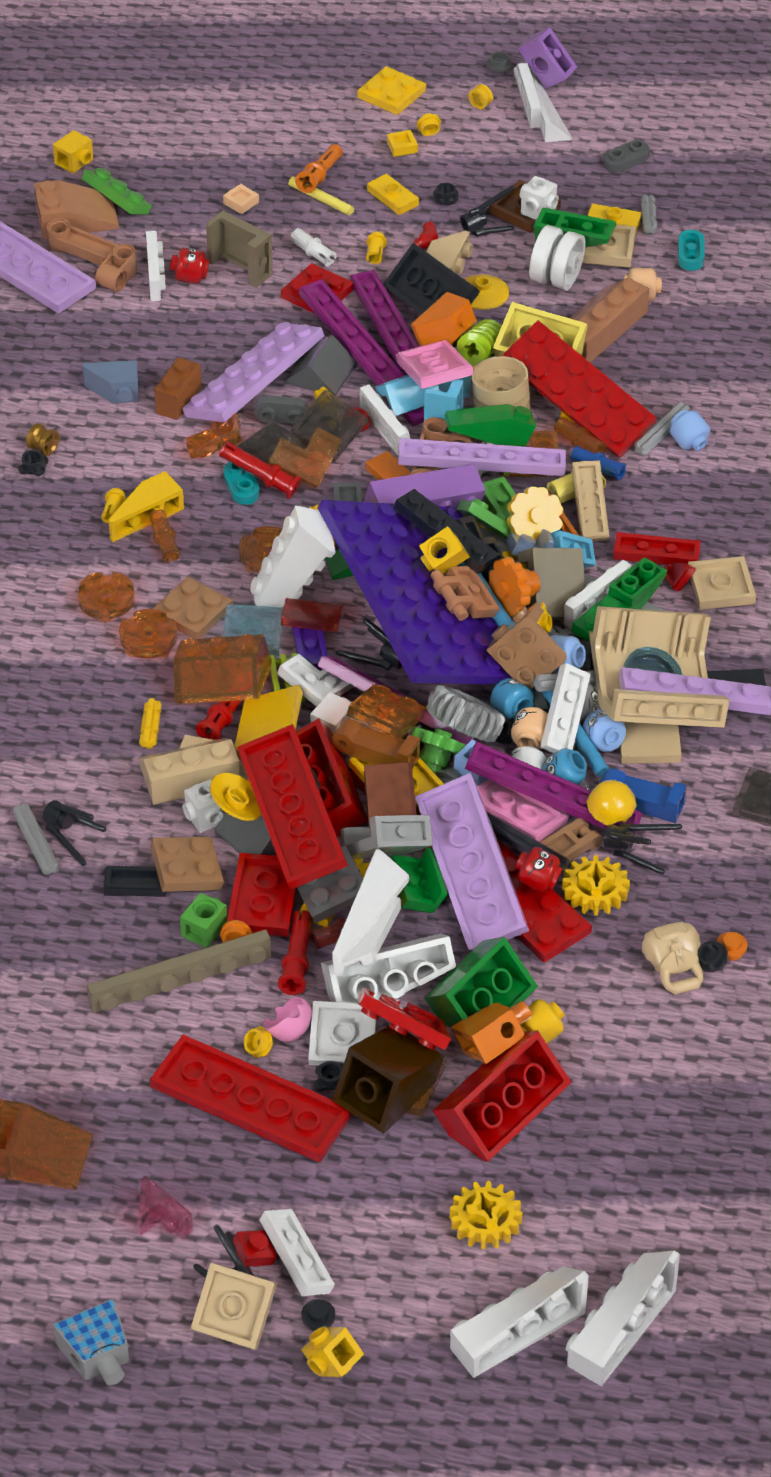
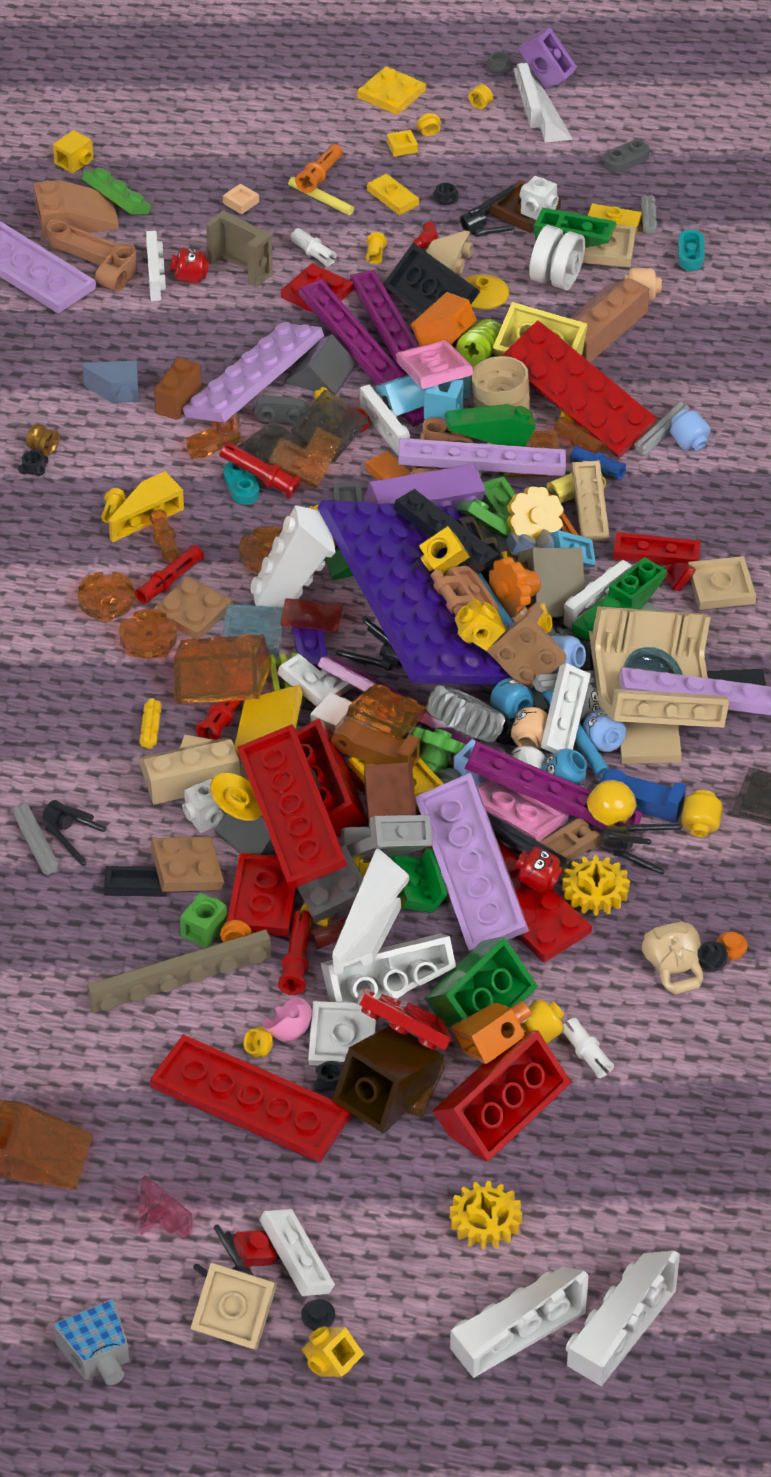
none -> red pin [135,544,204,605]
none -> yellow brick [454,598,506,651]
none -> white pin [562,1018,614,1078]
none -> yellow head [681,790,723,838]

